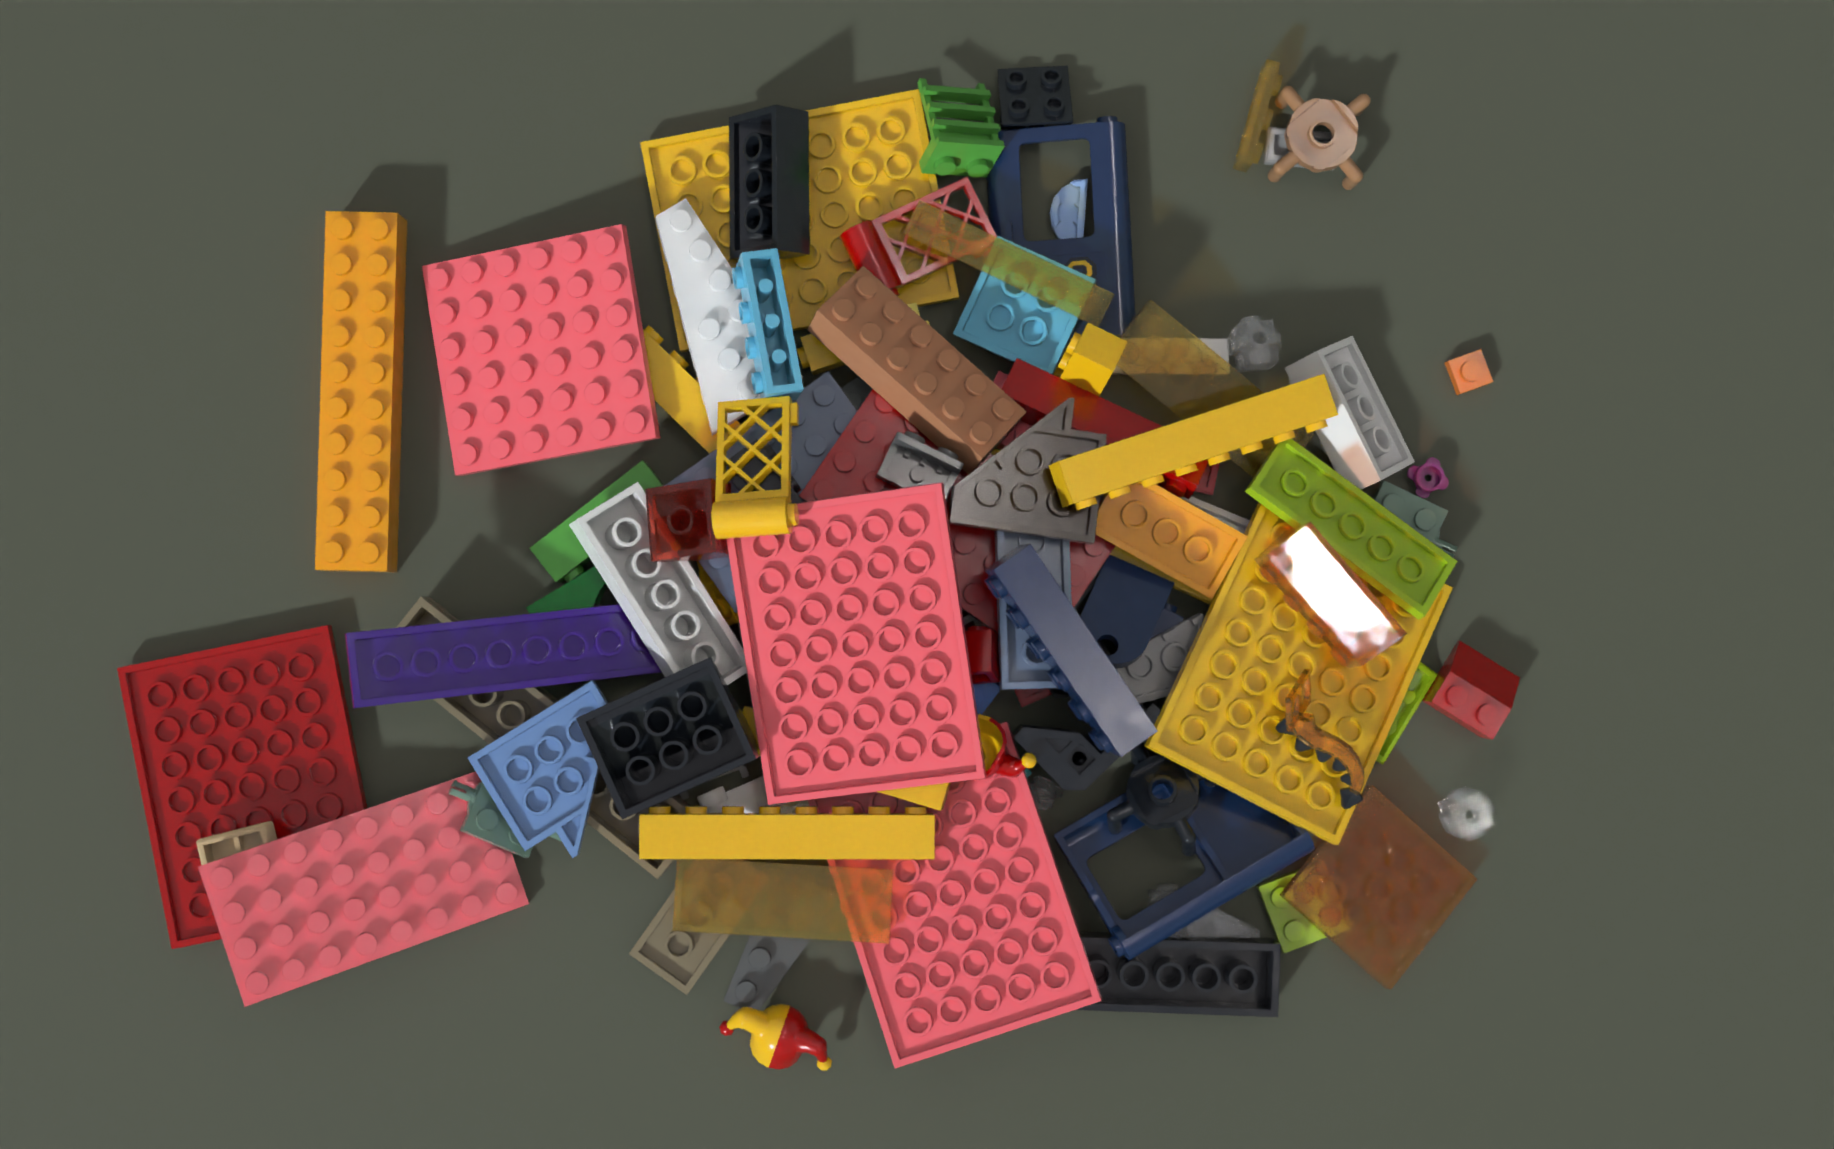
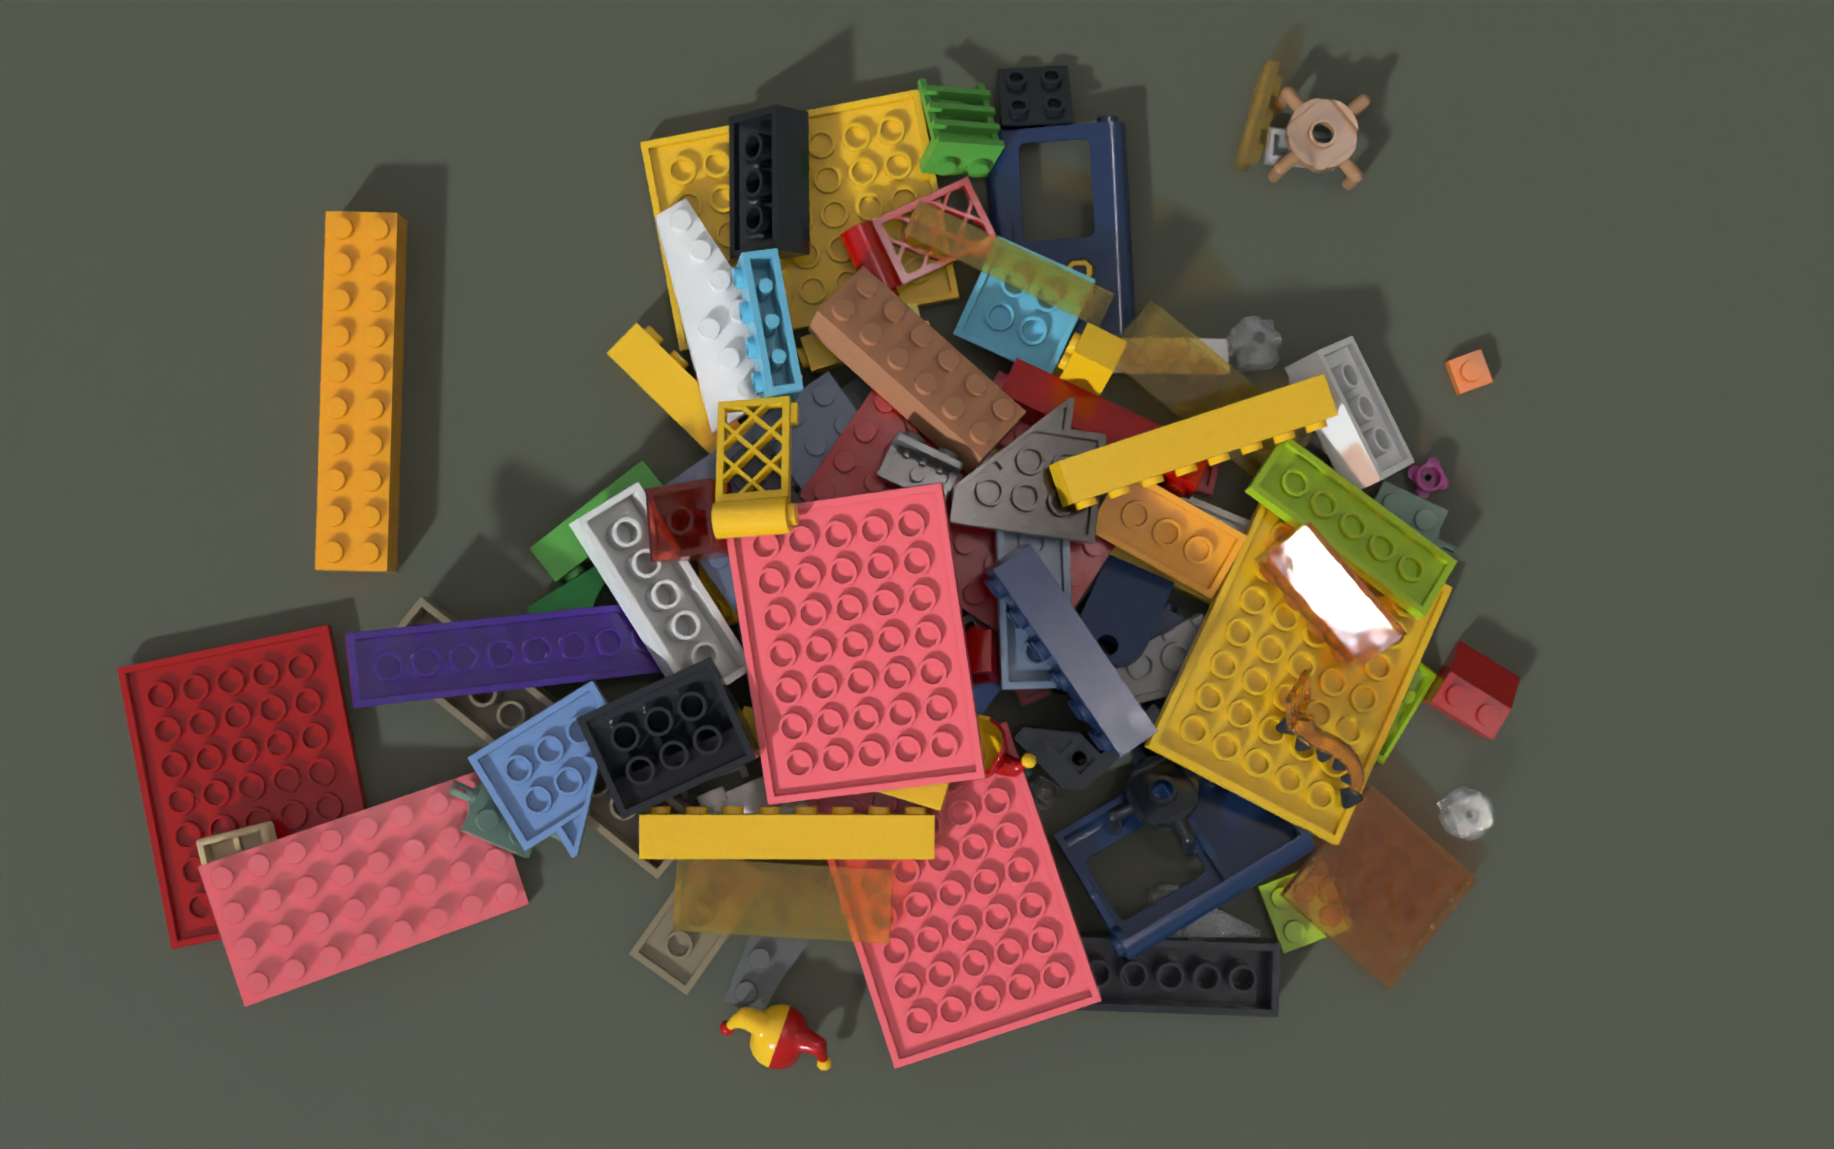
coral plate [422,224,661,476] -> none
light blue tile [1049,178,1088,239] -> none

